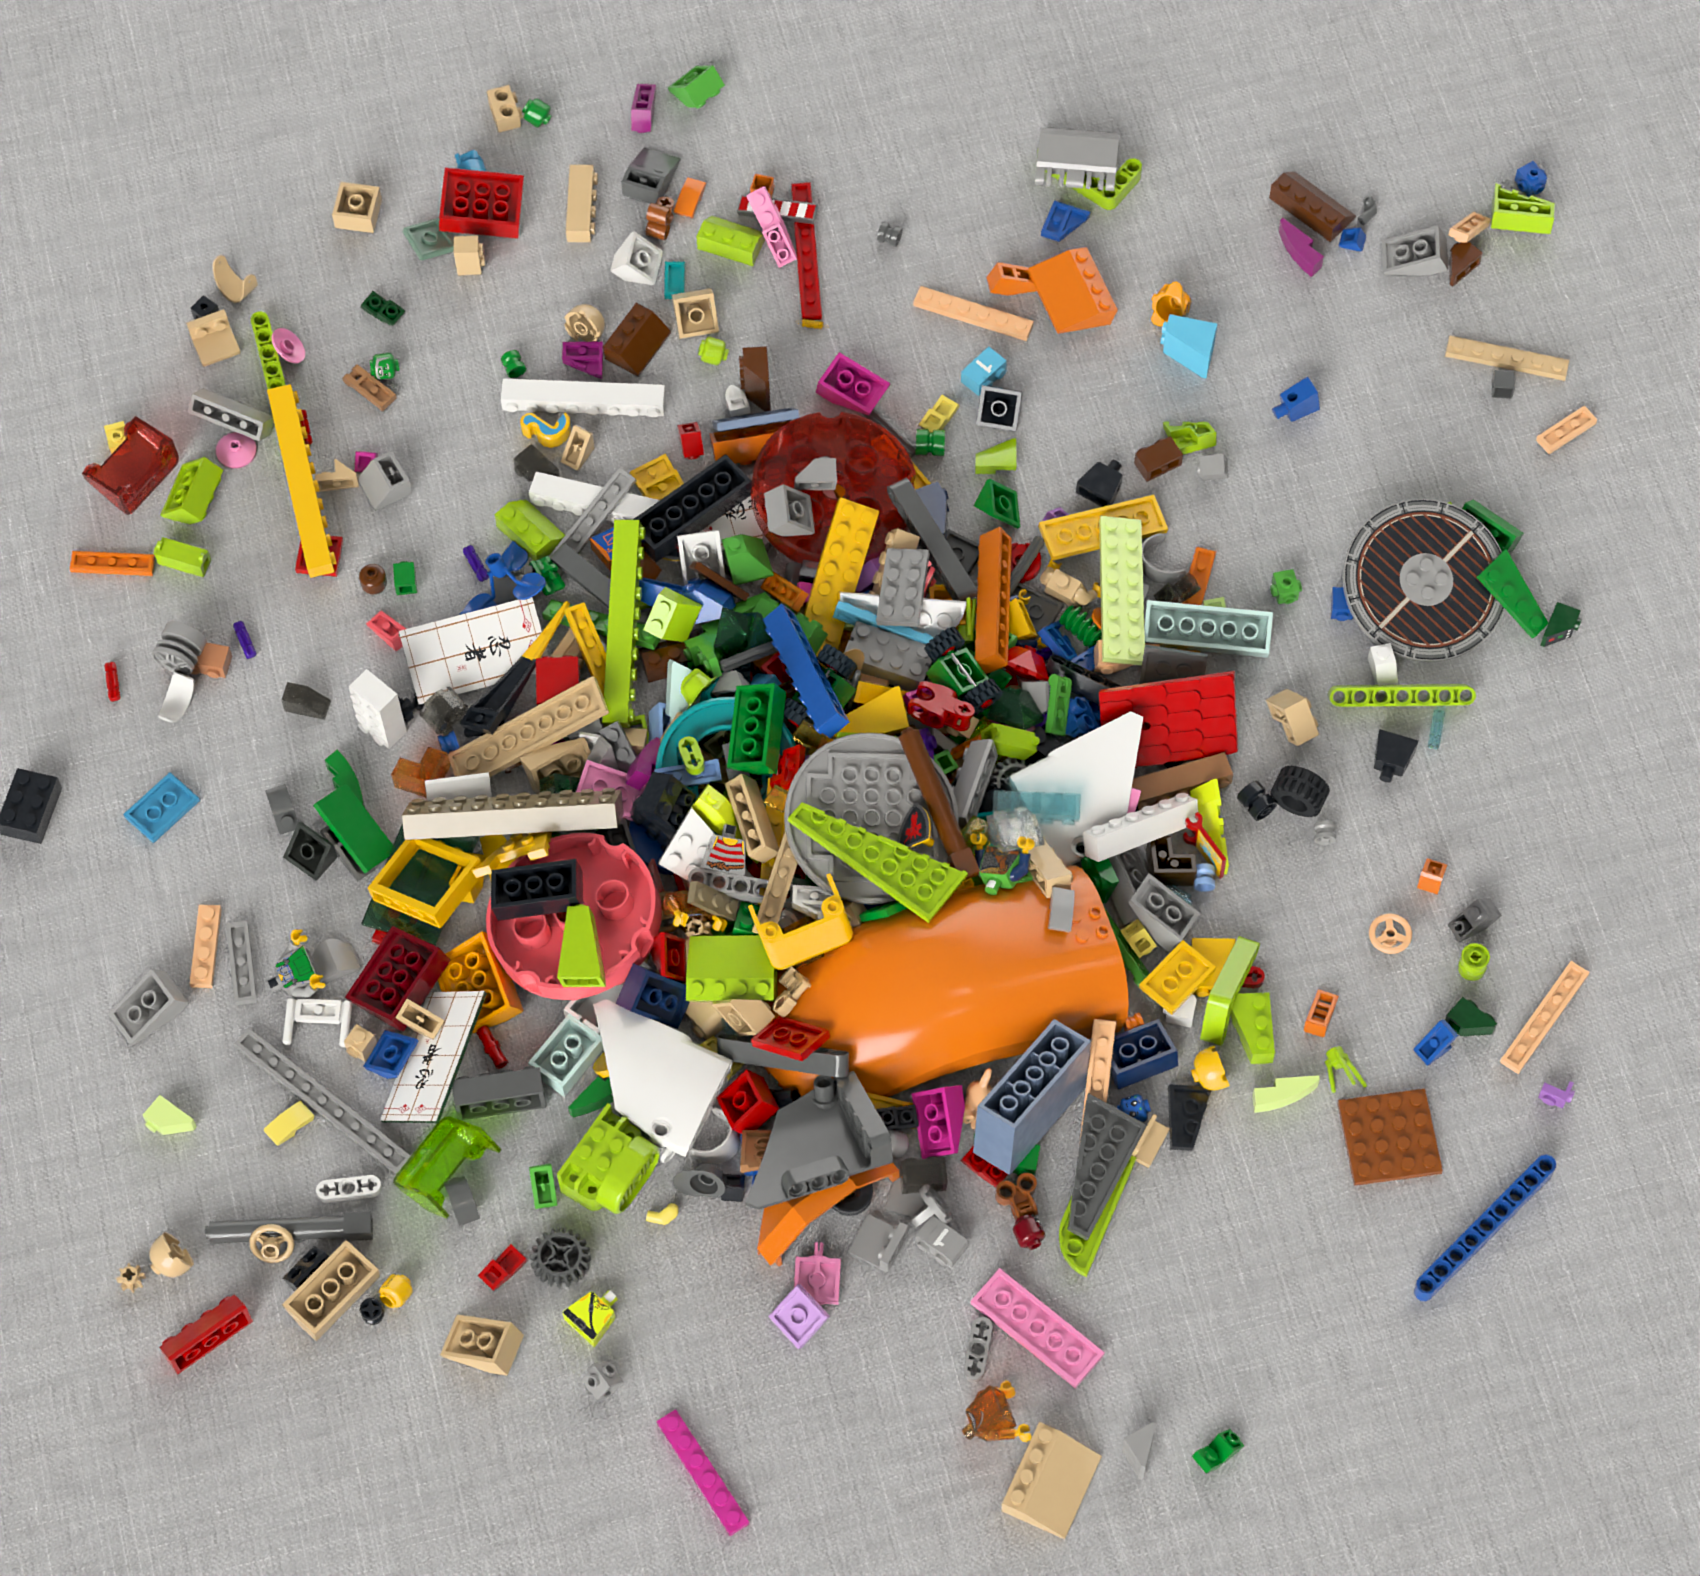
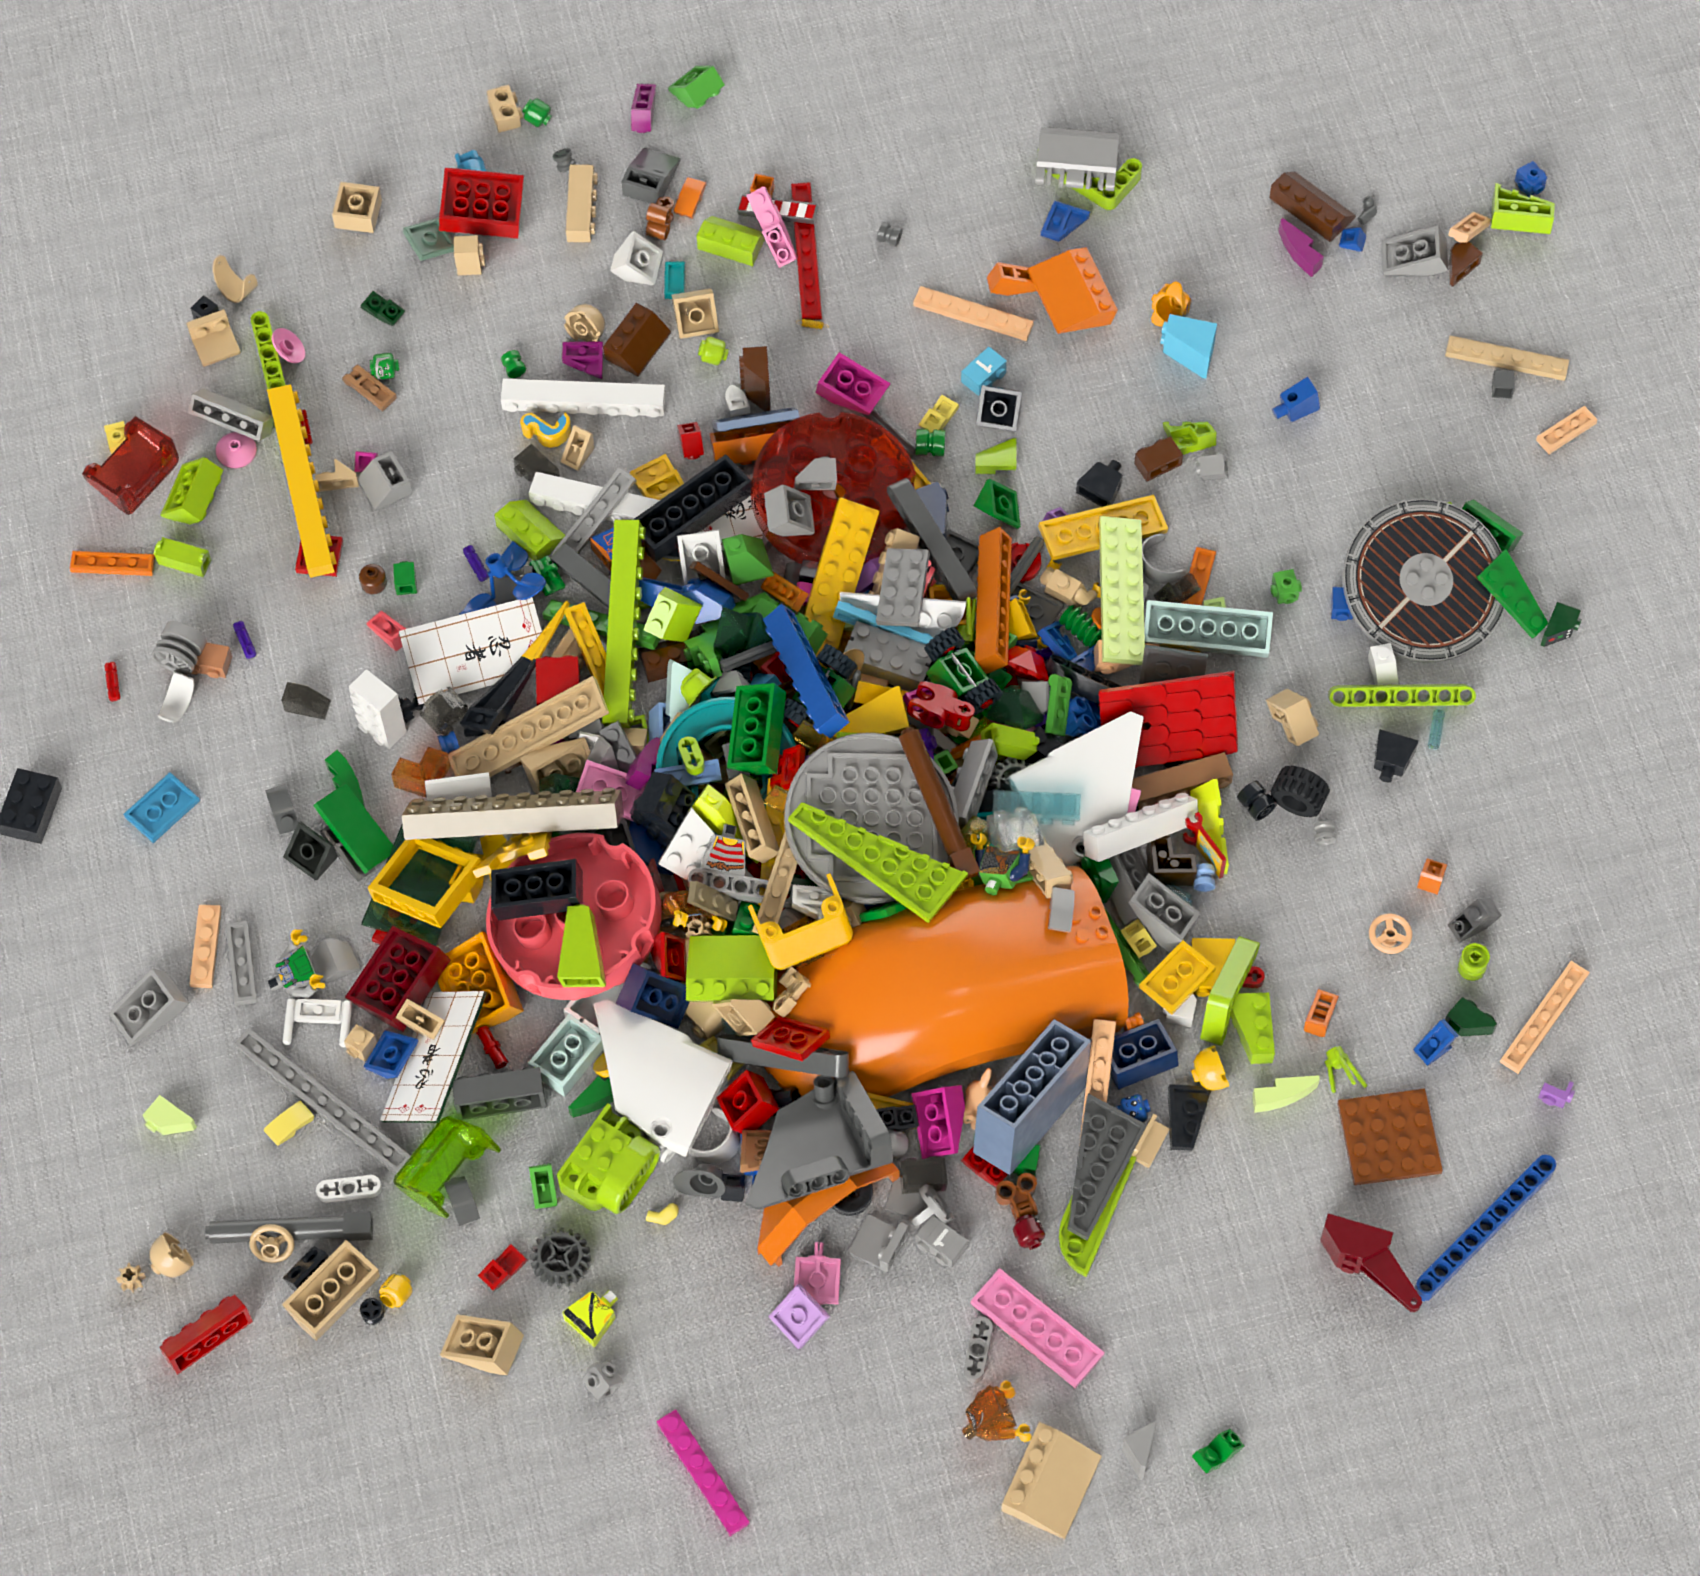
shield [897,802,934,849] -> none
none -> dark grey wheel [553,148,576,172]
none -> dark red slope [1320,1213,1422,1312]

